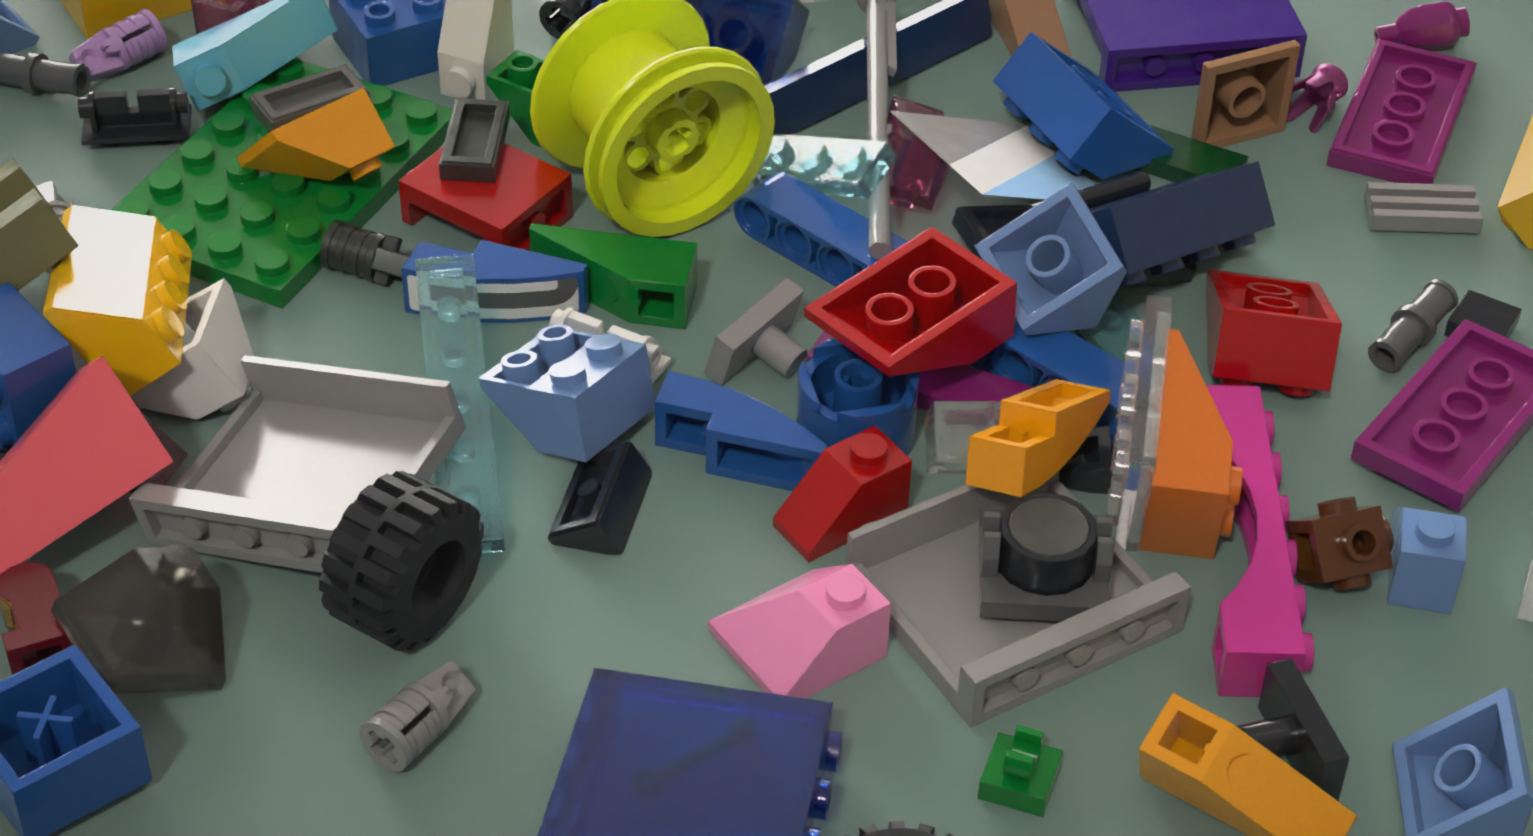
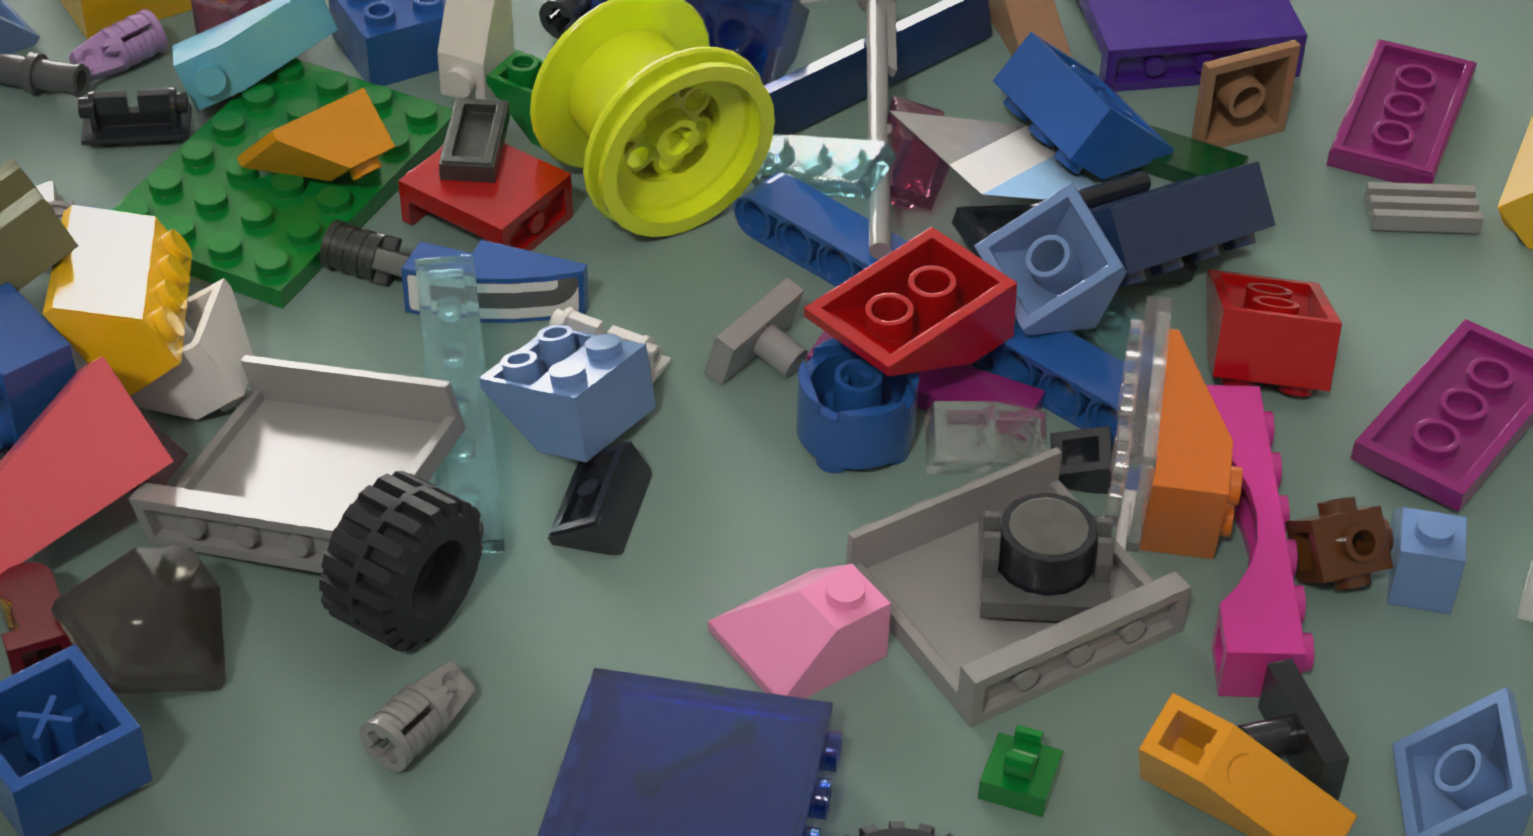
dark grey tile [249,64,370,132] -> none
green slope [529,223,697,329] -> none
blue slope [655,371,827,491] -> none
red slope [773,425,912,562] -> none
light orange slope [965,379,1111,497] -> none
flat silver piece [1286,63,1348,133] -> none
dark grey pin [1368,279,1459,373] -> none
magenta plant [1374,1,1470,51] -> none
black tile [1444,289,1522,338] -> none

